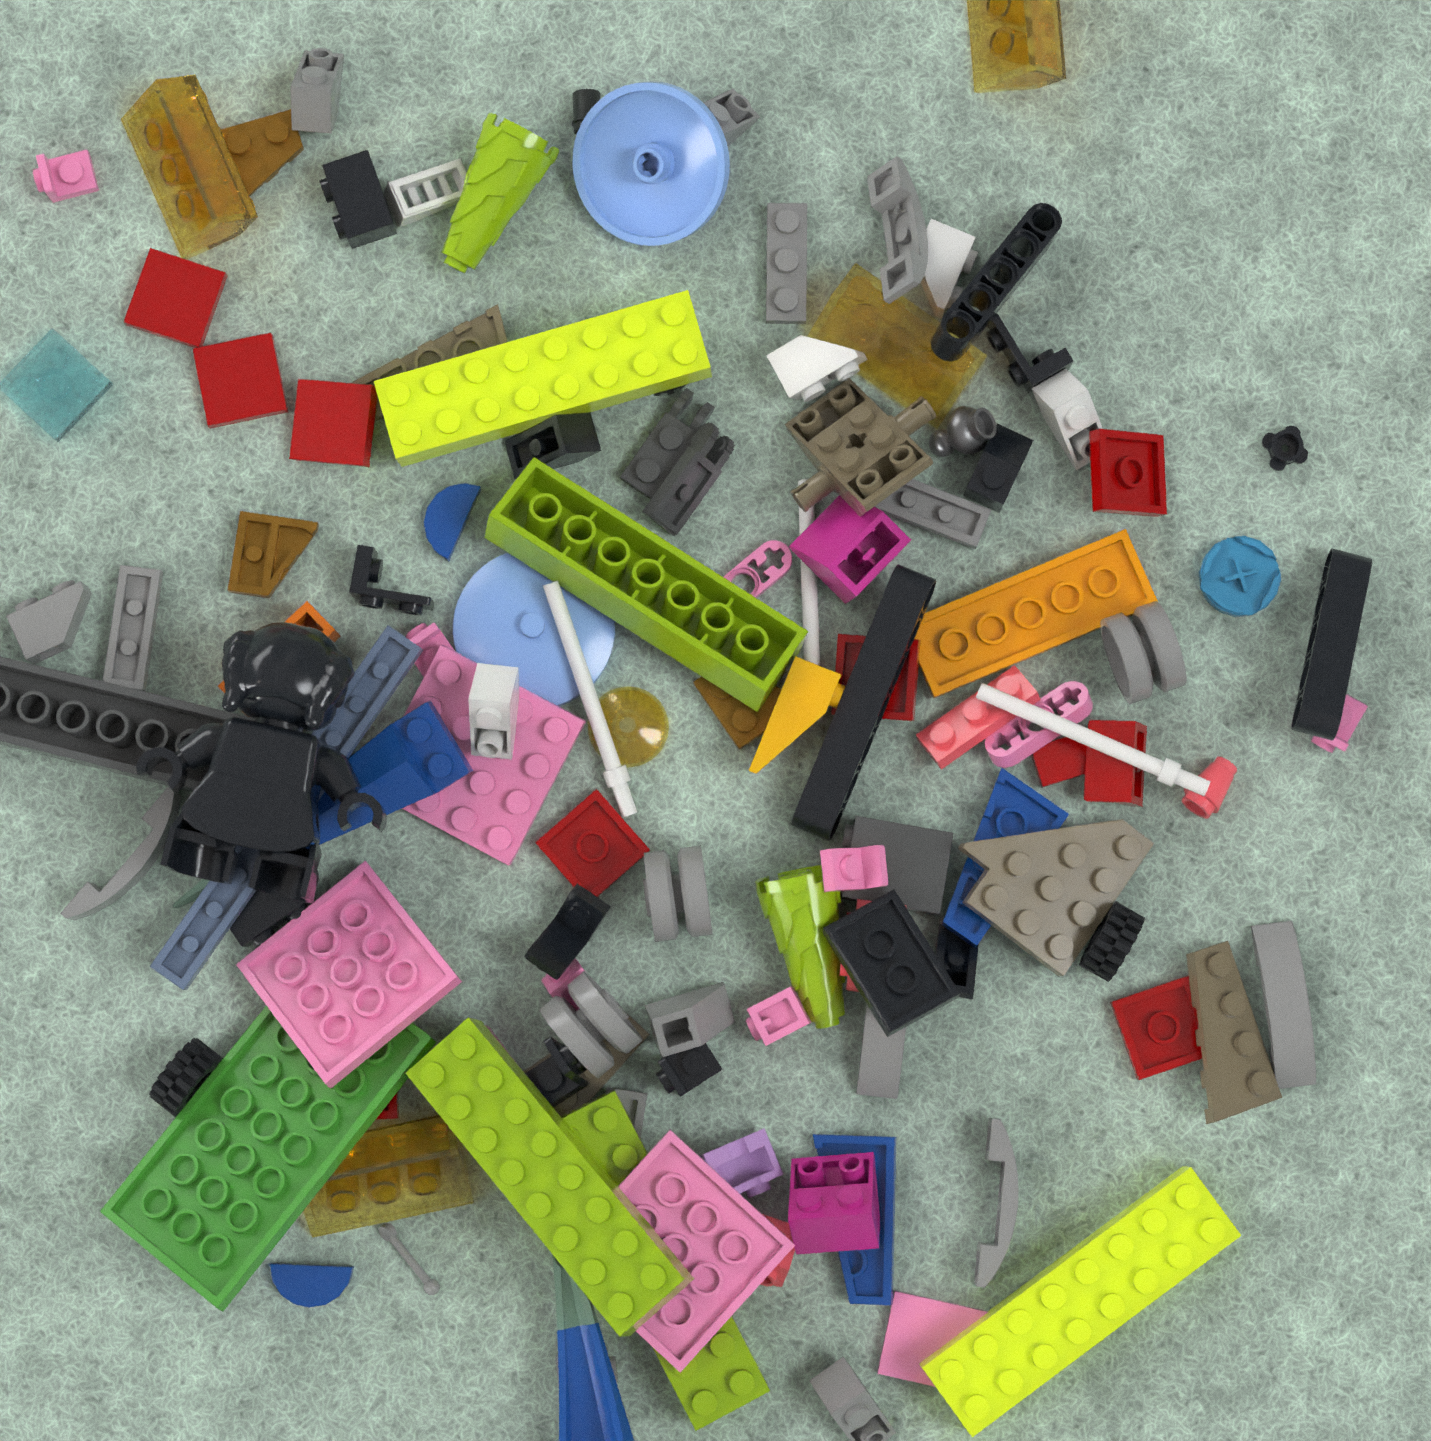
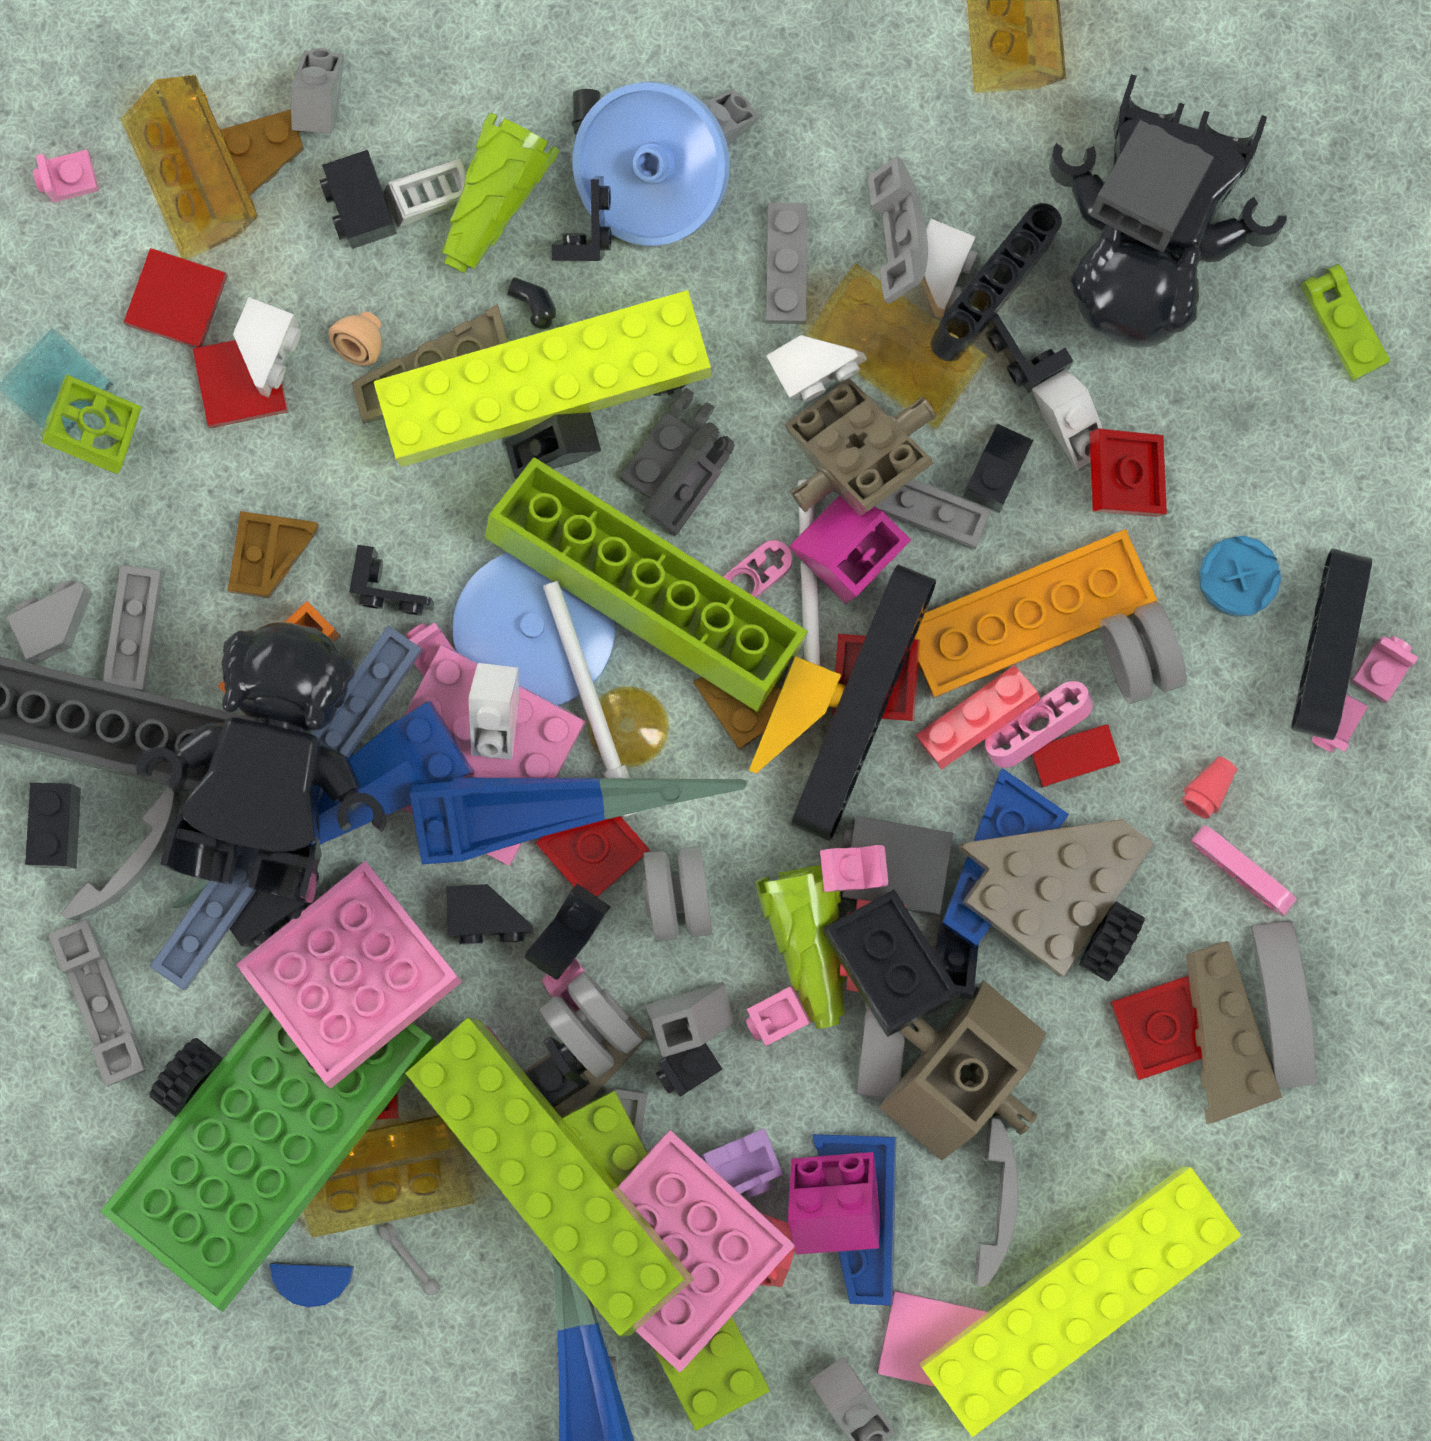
red tile [289,379,377,467] -> none
blue tile [424,483,481,561] -> none
flat silver animal [929,406,996,457] -> none
white bar [976,683,1211,796] -> none
red panel [1084,720,1147,807] -> none
black plate [1262,426,1308,471] -> none
none -> black brick [25,783,81,869]
none -> lime piece [40,374,142,475]
none -> light grey slope [48,919,146,1087]
none -> white slope [233,297,301,398]
none -> light nougat brick [328,312,382,366]
none -> blue plate [409,777,747,865]
none -> black slope [446,884,533,945]
none -> black arm [507,277,556,329]
none -> black bracket [552,176,612,261]
none -> dark tan slope [878,980,1046,1161]
none -> black piece [1049,74,1287,348]
none -> dark grey brick [1090,120,1214,253]
none -> bright pink beam [1190,825,1297,916]
none -> lime plate [1301,264,1391,382]
none -> bright pink bracket [1351,636,1418,703]

